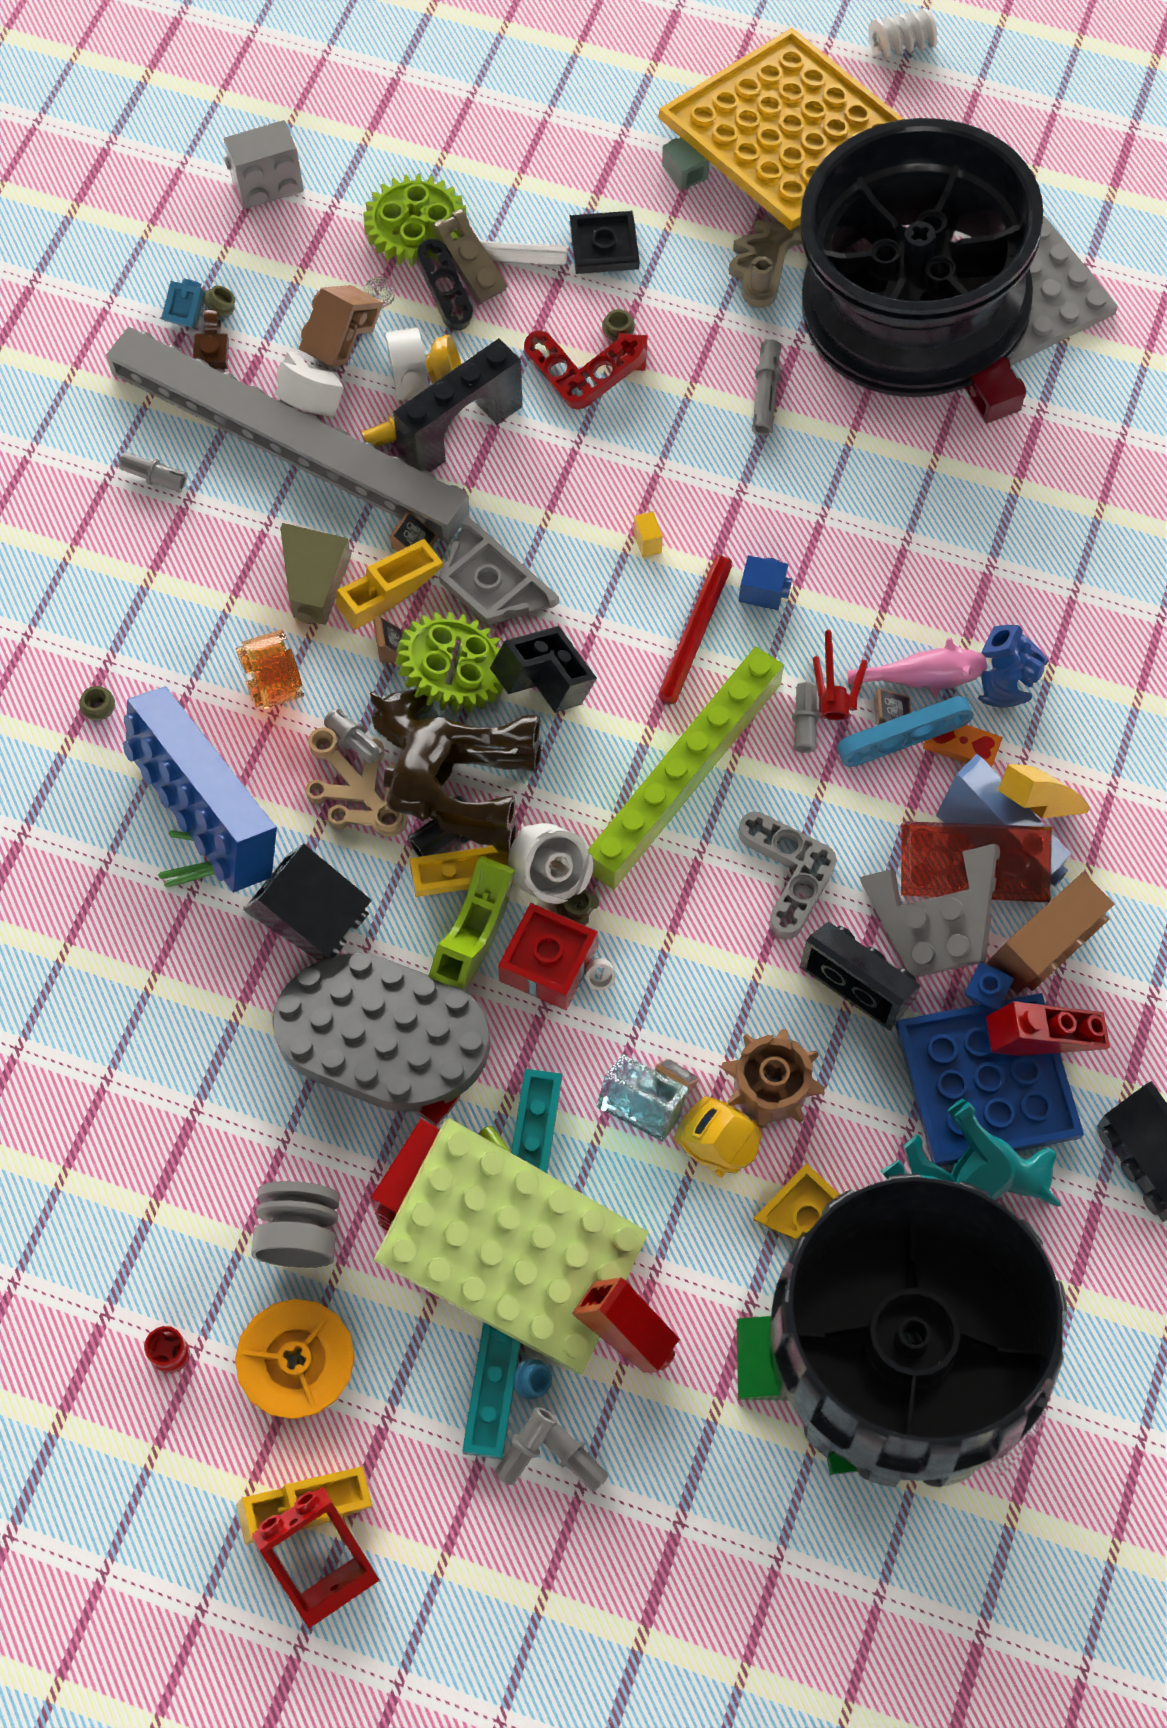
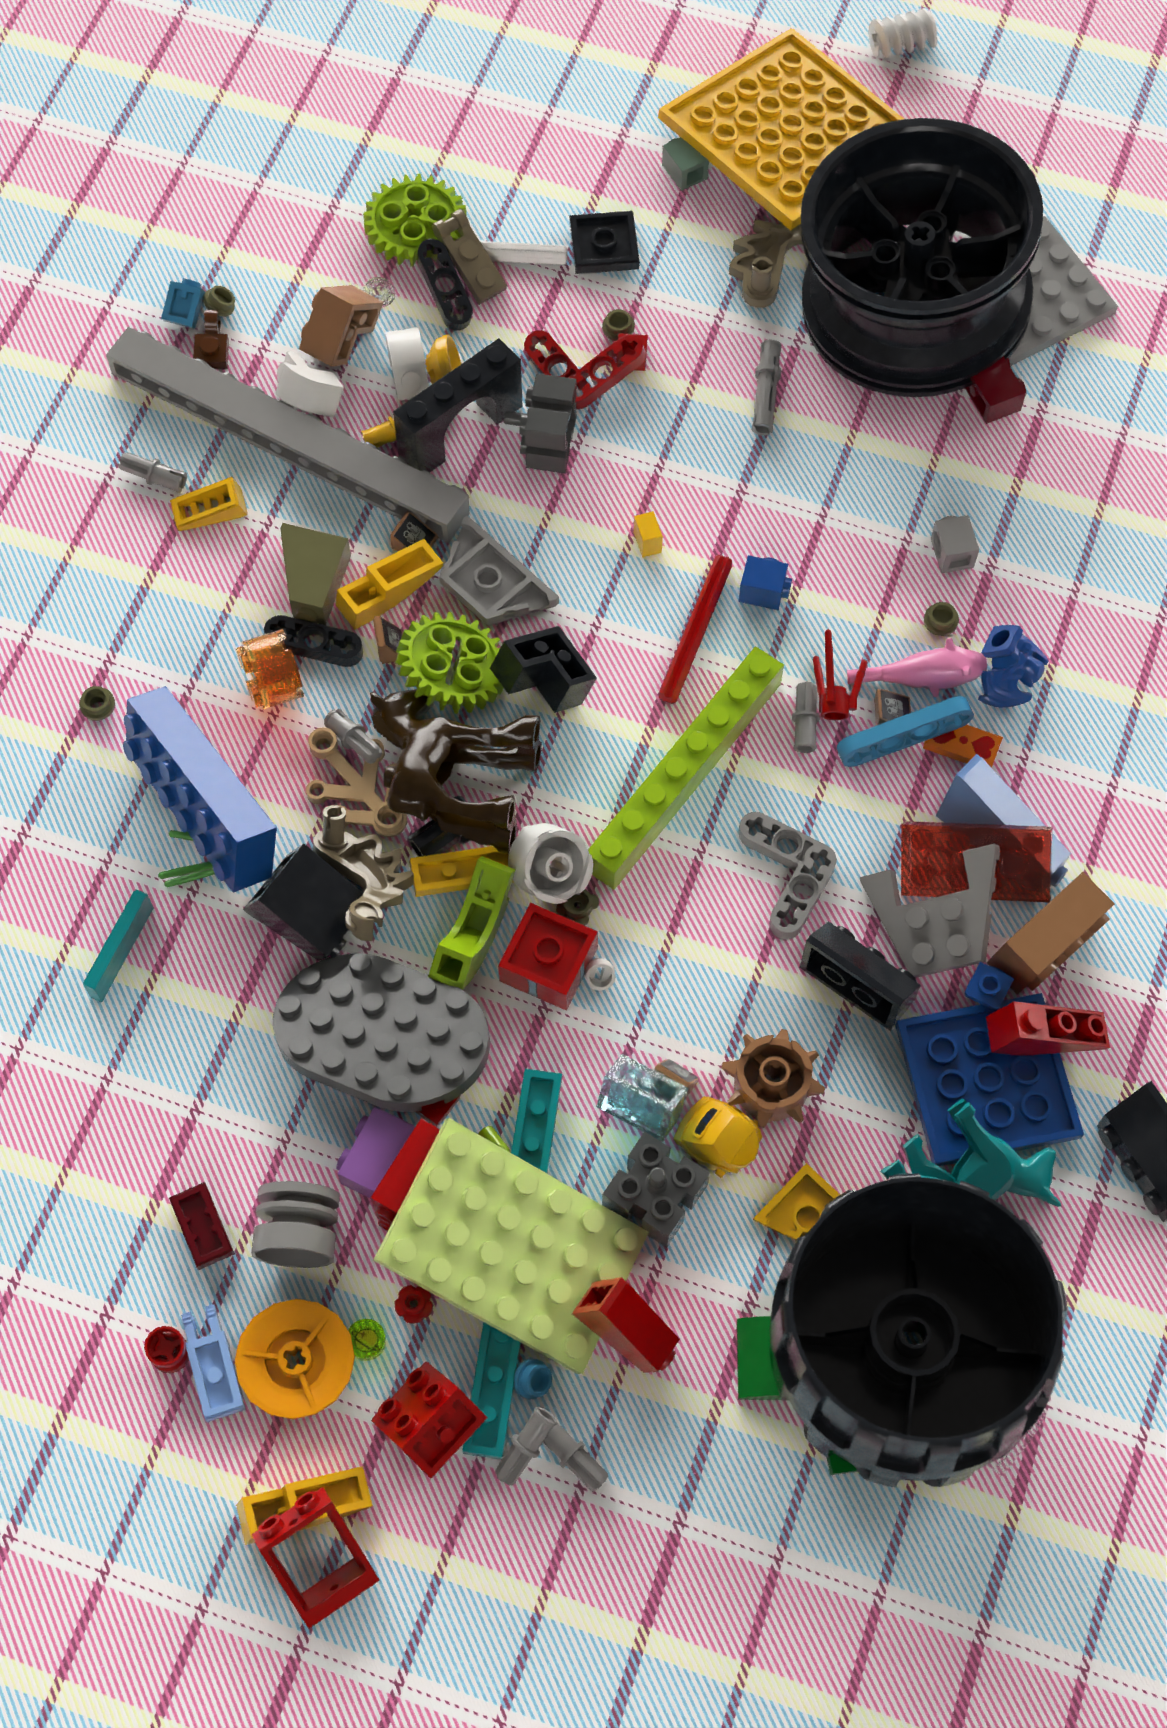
light grey brick [223,120,304,209] -> none
yellow slope [998,764,1090,818] -> none
none -> teal tile [83,889,154,1002]
none -> dark red plate [169,1182,235,1270]
none -> yellow slope [170,477,248,532]
none -> light blue hinge [181,1304,246,1423]
none -> black beam [264,615,363,667]
none -> dark tan animal [313,805,414,941]
none -> medium lavender brick [336,1106,415,1199]
none -> clear neon green tile [348,1319,386,1361]
none -> red bracket [371,1362,488,1479]
none -> red plate [394,1285,433,1324]
none -> dark grey brick [504,373,577,474]
none -> dark grey brick [602,1131,710,1248]
none -> olive plate [924,602,959,636]
none -> light grey brick [931,515,979,573]

